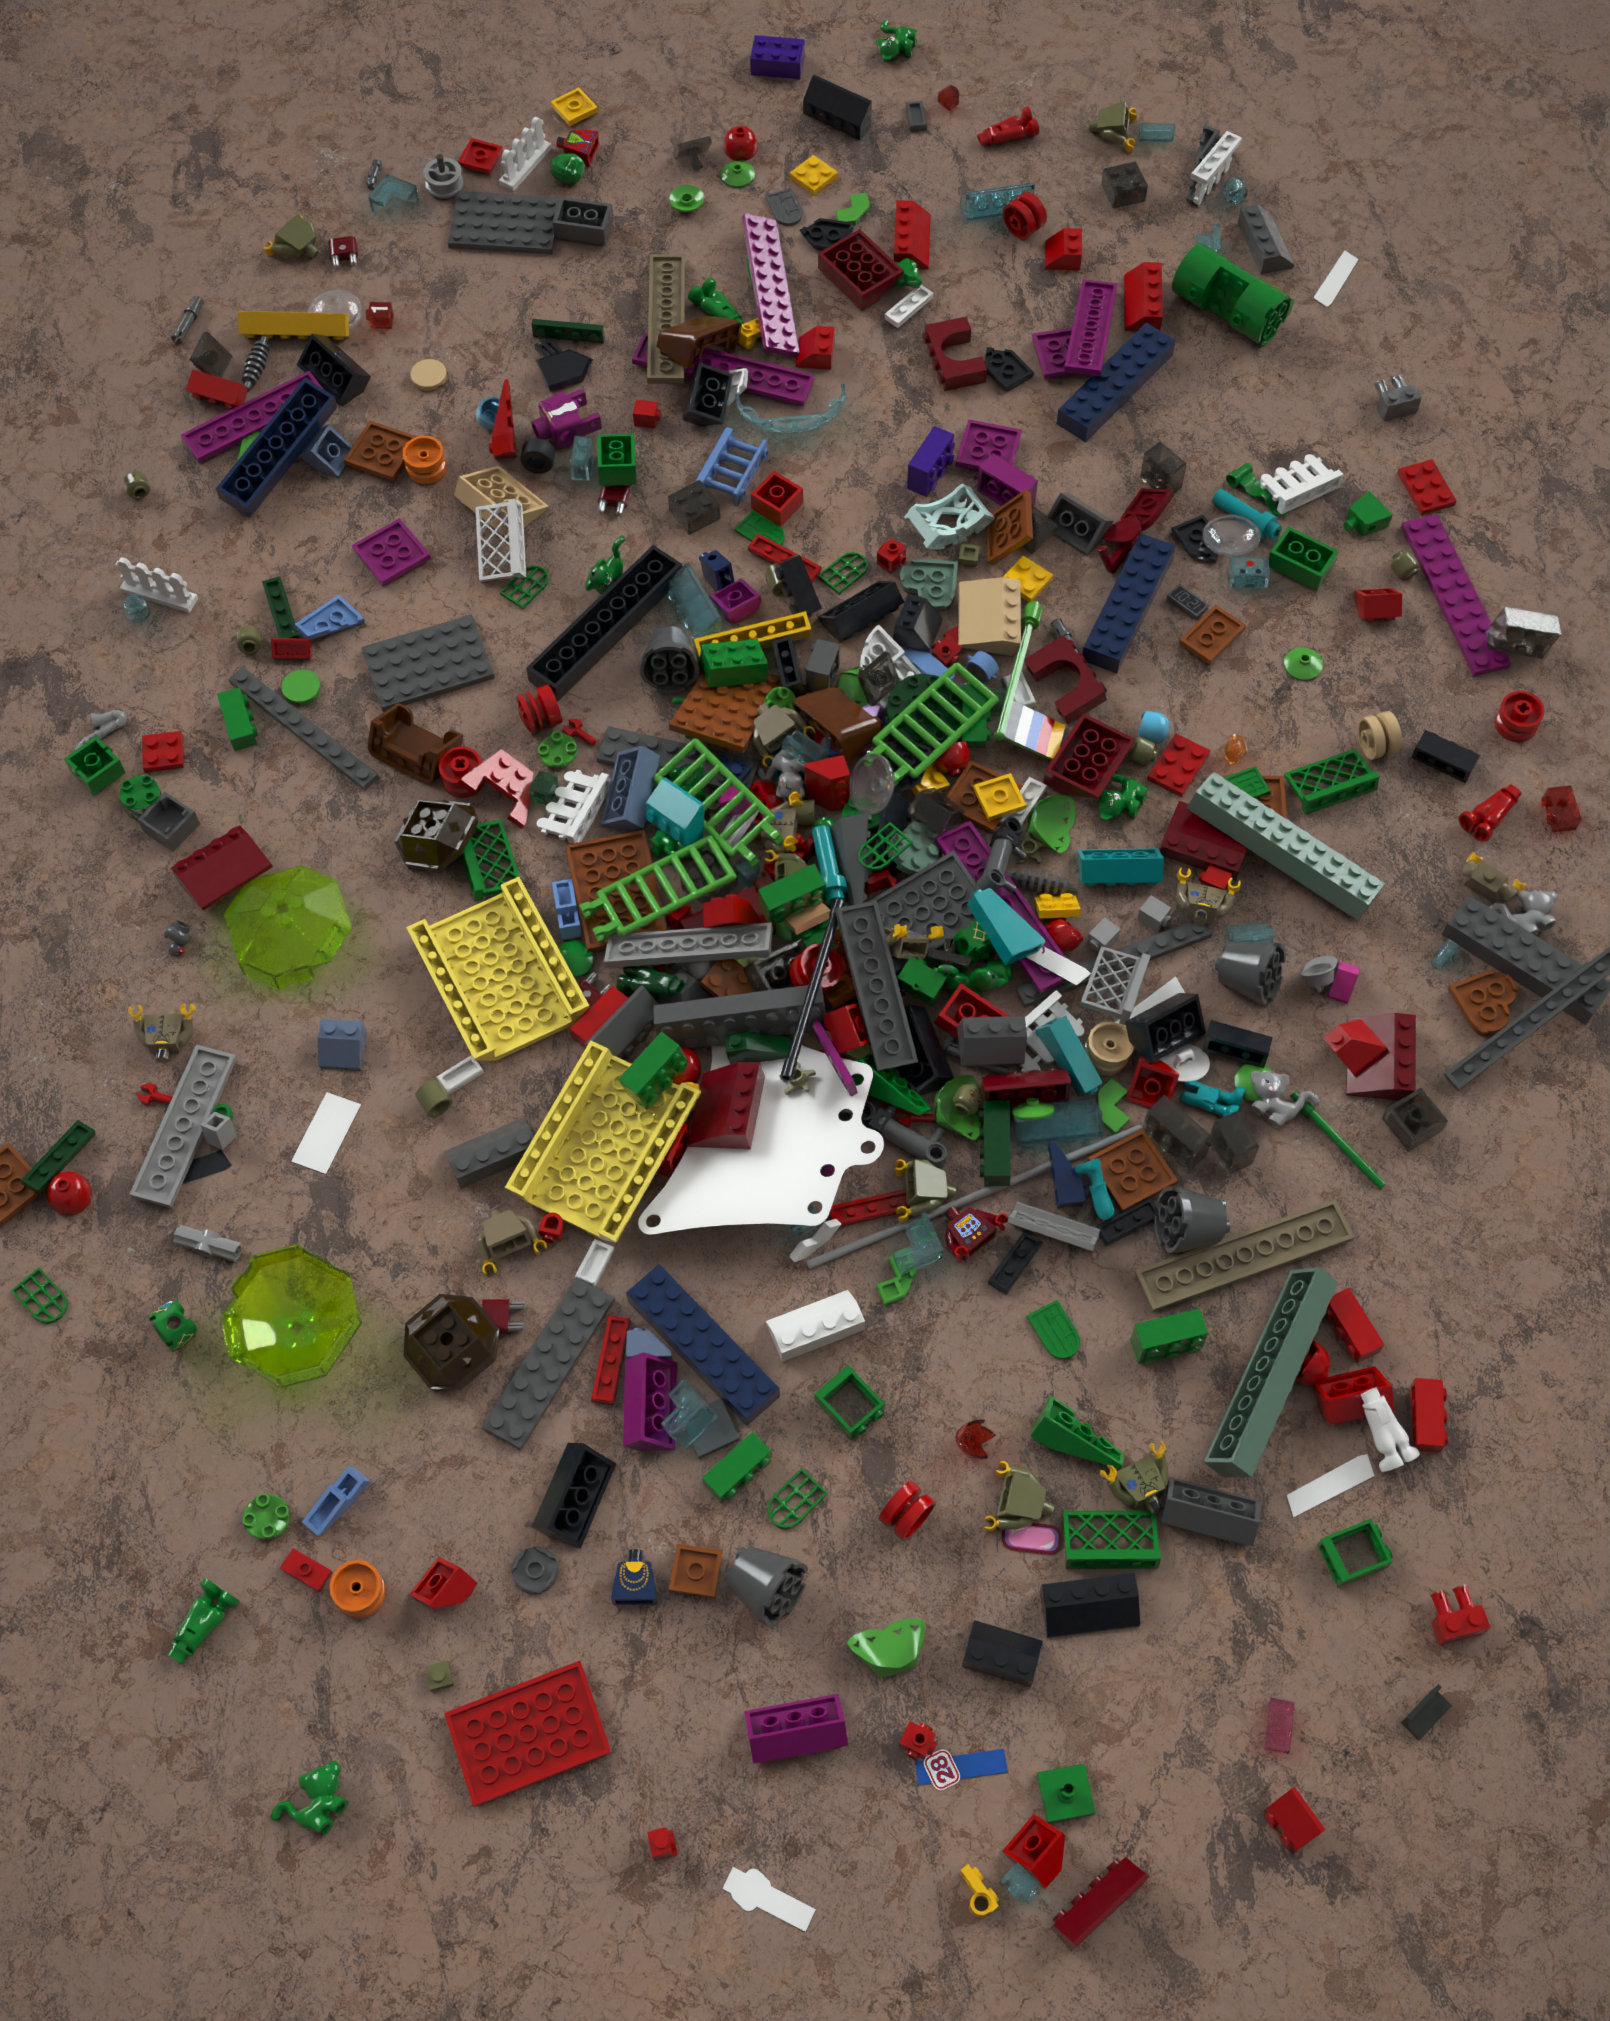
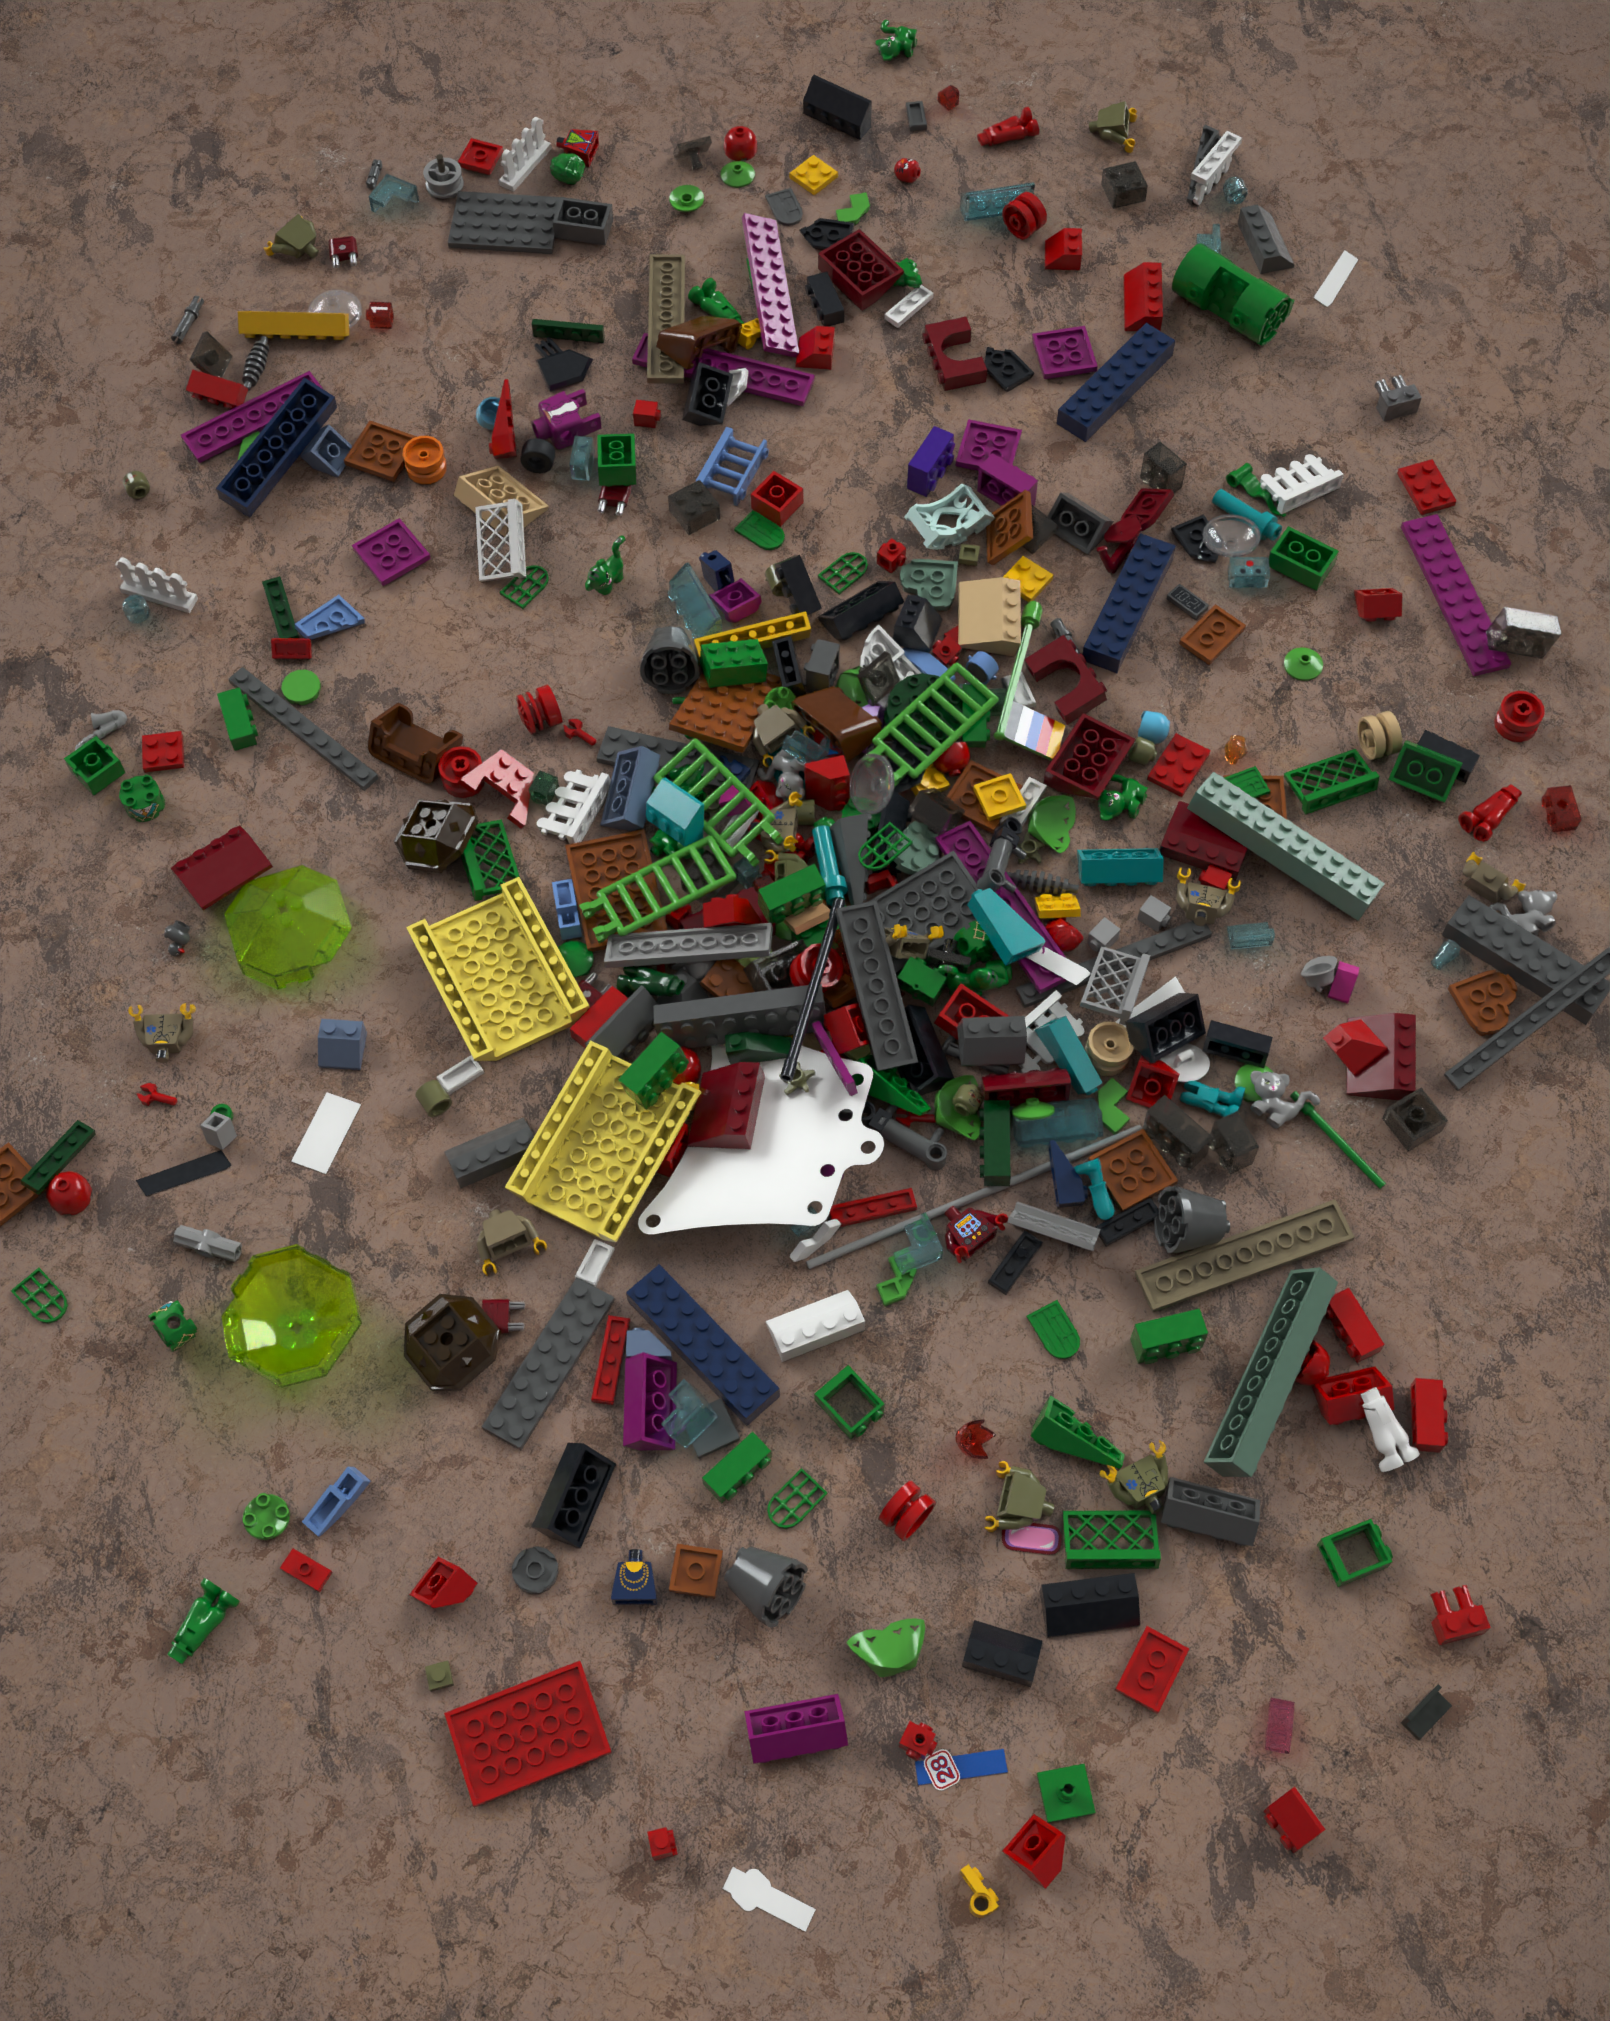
light grey plate [129,1045,237,1209] -> none
dark grey container [138,792,200,852] -> none
olive head [237,625,262,654] -> none
green animal [271,1760,349,1835] -> none
black slope [296,334,371,406] -> none
orange wheel [329,1560,386,1619] -> none
dark grey plate [361,614,495,712] -> none
tan tile [410,359,447,391] -> none
black brick [526,545,683,701] -> none
bright green dish [538,731,578,768] -> none
red plate [538,1212,565,1243] -> none
yellow plate [551,87,598,127] -> none
clear light blue windscreen [735,384,847,433] -> none
red tile [748,533,822,584] -> none
dark purple brick [750,35,805,79] -> none
red slope [894,200,931,269] -> none
olive torso [894,1159,956,1223] -> none
clear light blue brick [999,1862,1039,1904] -> none
dark red slope [1051,1857,1149,1952] -> none
magenta plate [1064,279,1118,376] -> none
clear light blue panel [1138,123,1175,142] -> none
dark grey cone [1215,942,1286,1005] -> none
white sticker [1287,1454,1374,1517] -> none
green torso [1343,491,1393,536] -> none
olive head [1390,550,1420,580] -> none
none -> black brick [805,272,844,327]
none -> red head [894,158,921,183]
none -> red plate [1115,1626,1189,1714]
none -> green brick [1388,740,1463,802]

